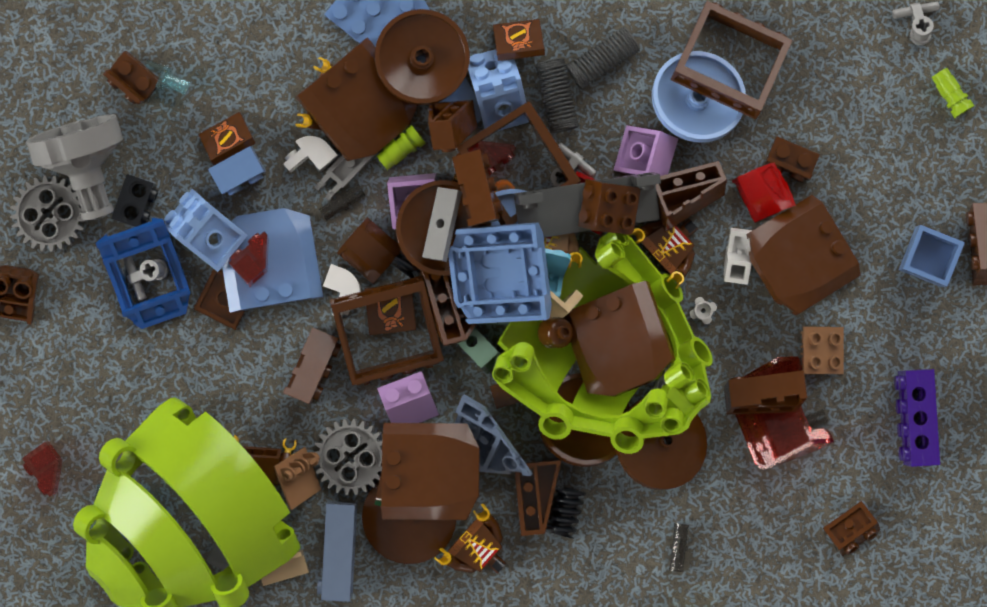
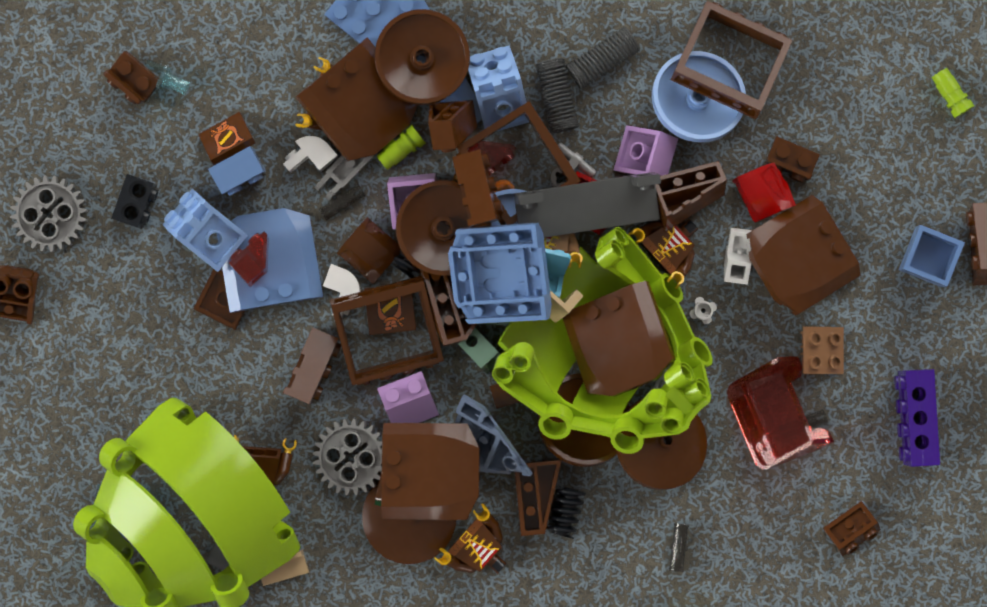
clear red slope [22,441,63,497] -> none
light grey piece [26,114,123,220] -> none
blue wedge [96,218,191,329] -> none
light grey piece [123,256,169,302] -> none
medium nougat hinge [274,447,321,510] -> none
sand blue brick [317,501,357,602] -> none
light grey tile [422,187,462,262] -> none
reddish brown tile [493,19,545,61] -> none
reddish brown head [538,317,573,348] -> none
reddish brown bracket [578,179,640,235] -> none
reddish brown wedge [724,370,807,415] -> none
light grey piece [892,1,940,45] -> none

